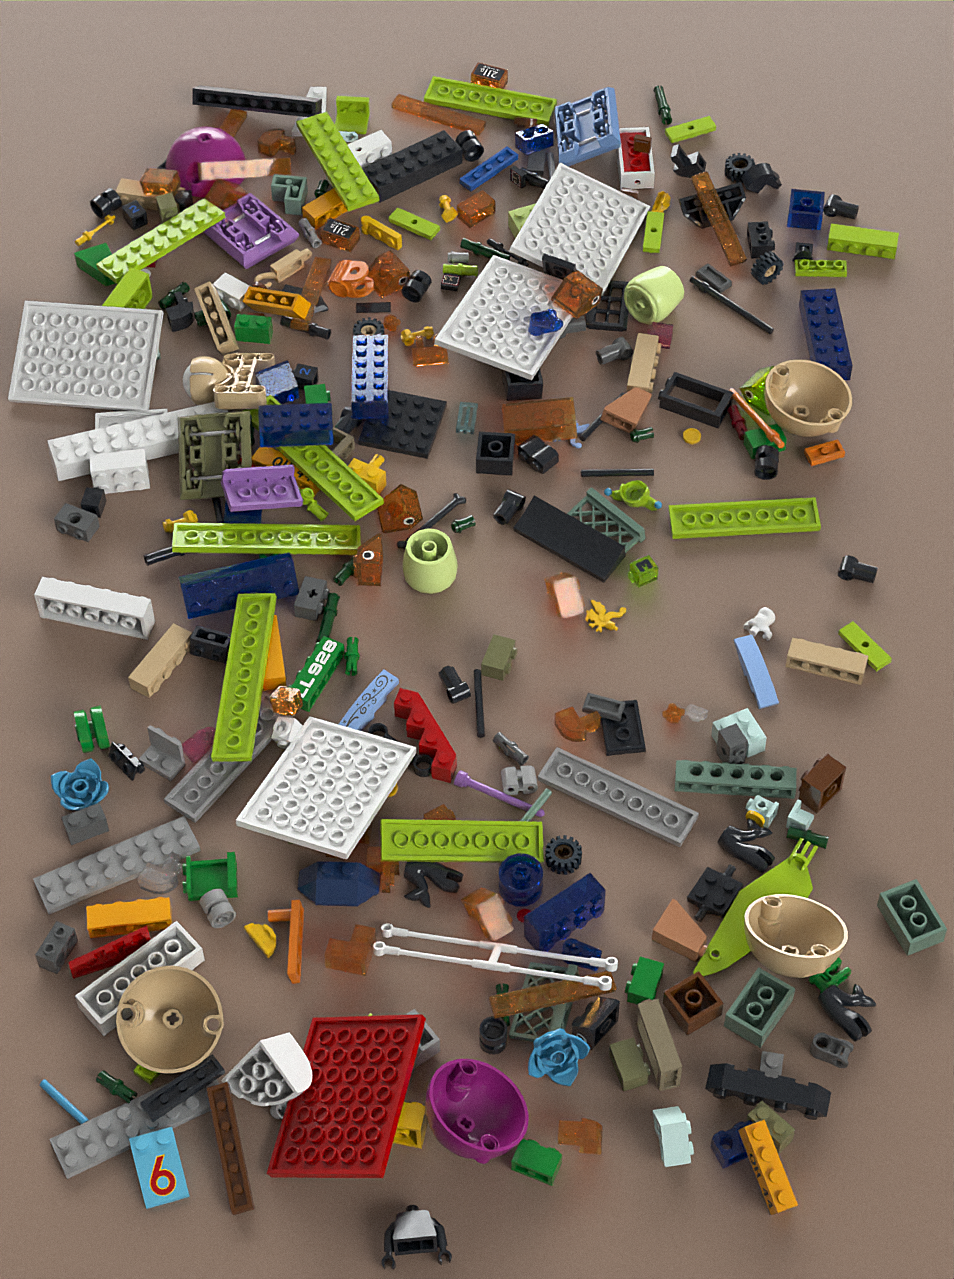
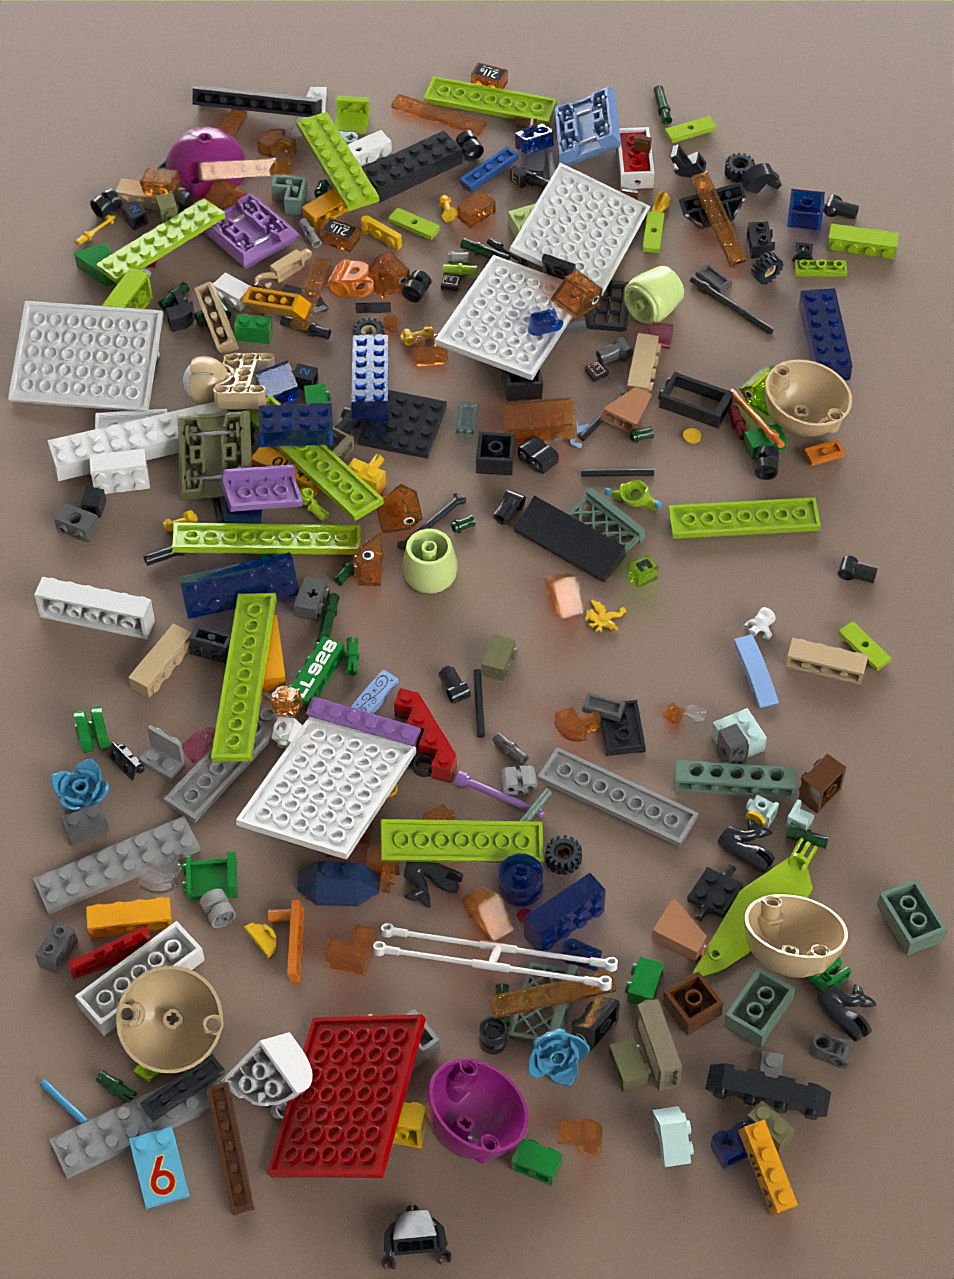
none -> medium lavender plate [306,696,421,747]
none -> black tile [585,360,609,382]

